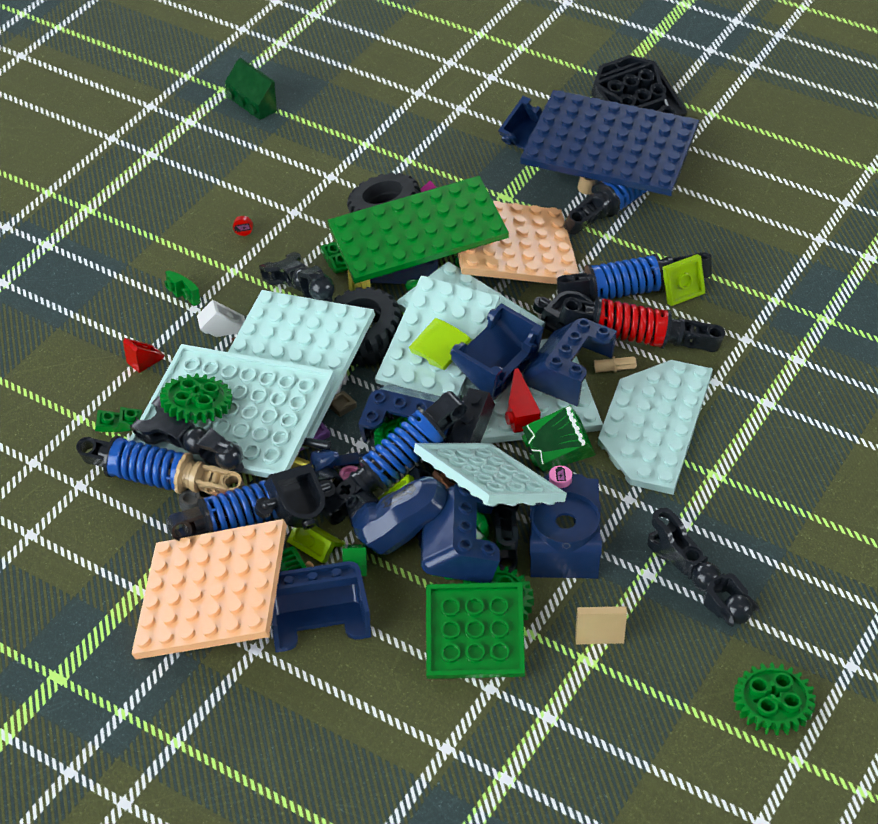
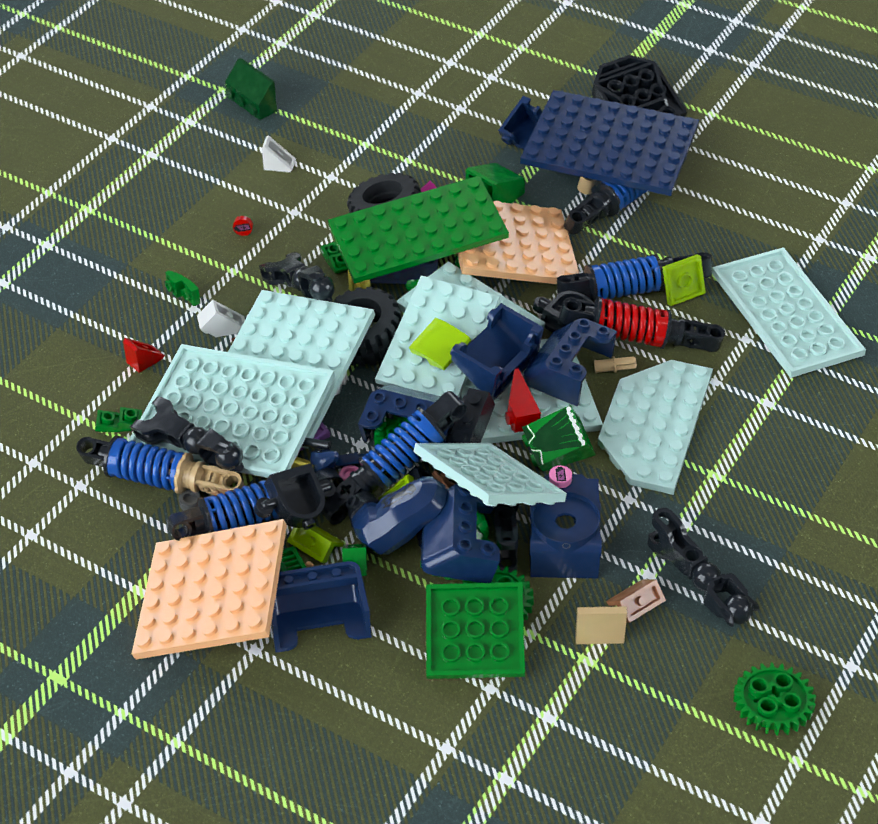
green gear [160,373,232,424] -> none
dark tan tile [329,391,357,417] -> none
none -> white slope [262,135,296,172]
none -> green slope [466,163,525,204]
none -> nougat panel [607,579,666,623]
none -> light aqua plate [712,247,866,378]

